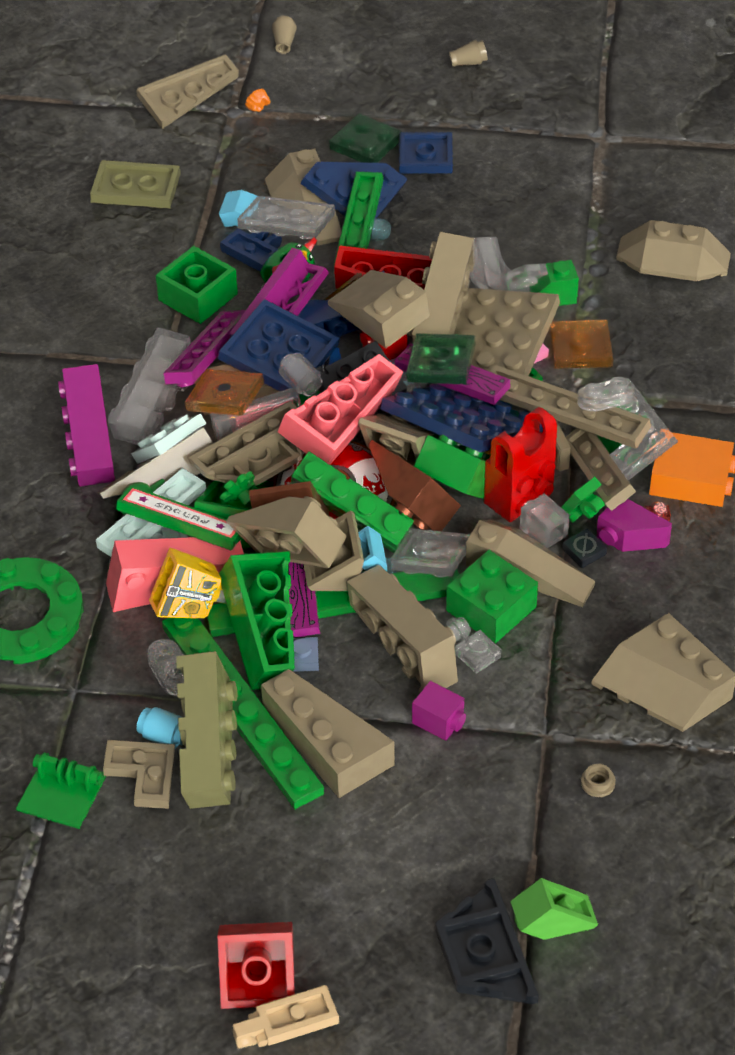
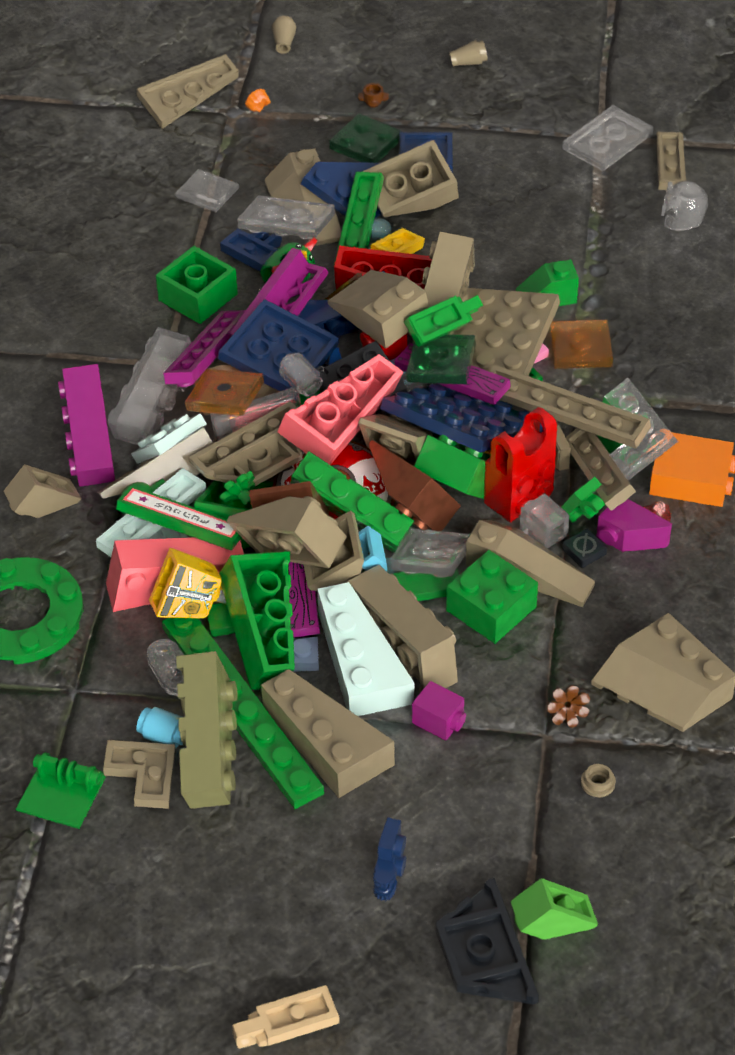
olive plate [90,160,180,208] -> none
red slope [218,922,295,1009] -> none
medium azure piece [219,190,258,229] -> none
clear plate [446,617,501,674] -> none
clear arch [469,237,548,292] -> none
clear plate [577,377,635,411] -> none
dark tan wedge [616,220,731,281] -> none
none -> dark tan slope [4,464,82,518]
none -> clear piece [175,169,239,212]
none -> light aqua wedge [317,582,415,716]
none -> reddish brown plate [358,83,389,107]
none -> dark tan slope [362,140,459,217]
none -> yellow plate [370,228,425,254]
none -> dark blue hinge [373,817,406,901]
none -> hinge [404,295,483,347]
none -> reddish brown plant [547,685,590,728]
none -> clear tile [562,105,653,171]
none -> dark tan tile [656,132,686,190]
none -> clear helmet [661,181,708,231]

